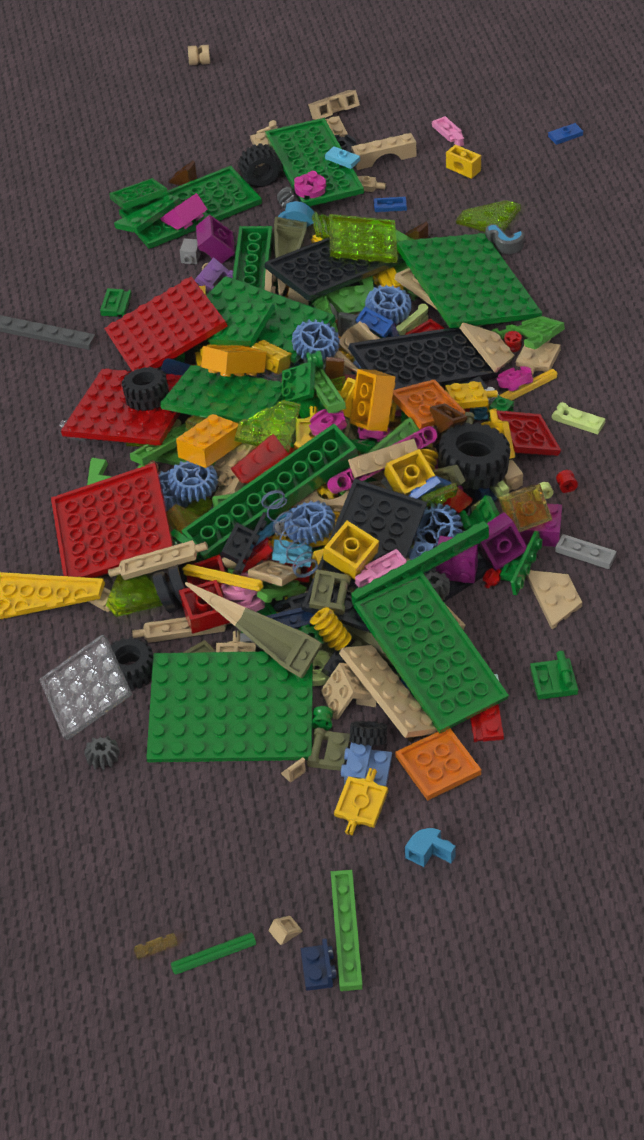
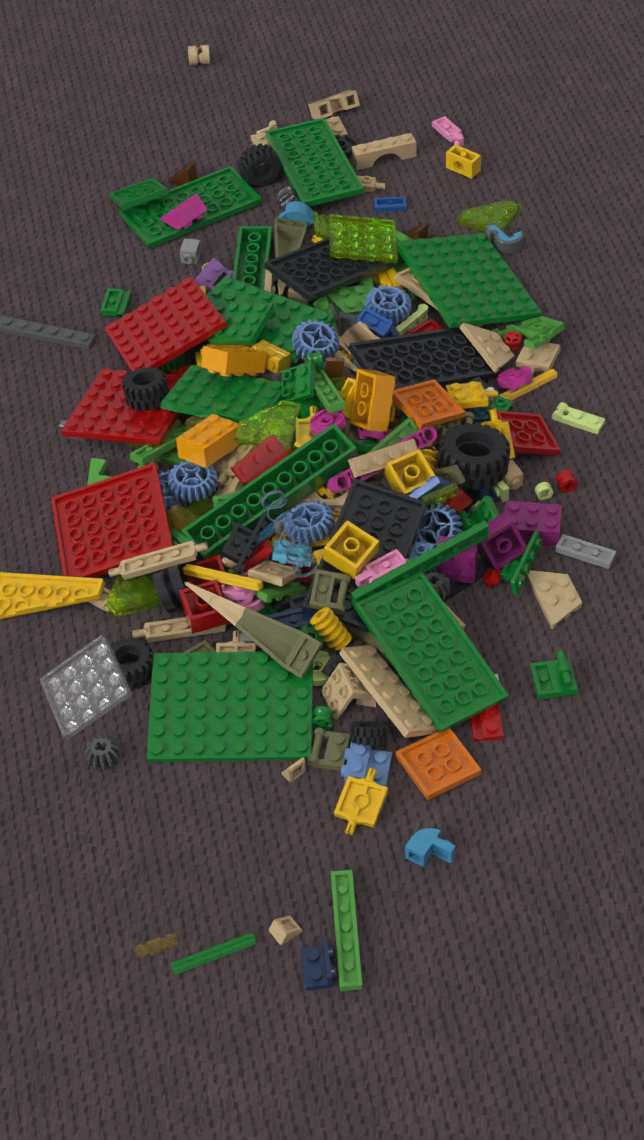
green wing [114,195,181,233] -> none
dark blue sticker [161,358,191,376] -> none
magenta brick [196,215,235,264] -> none
dark pink plate [294,171,326,198] -> none
medium azure plate [325,147,360,169] -> none
reddish brown slope [430,403,468,434] -> none
clear yellow slope [498,484,552,532] -> none
blue plate [548,123,583,145] -> none

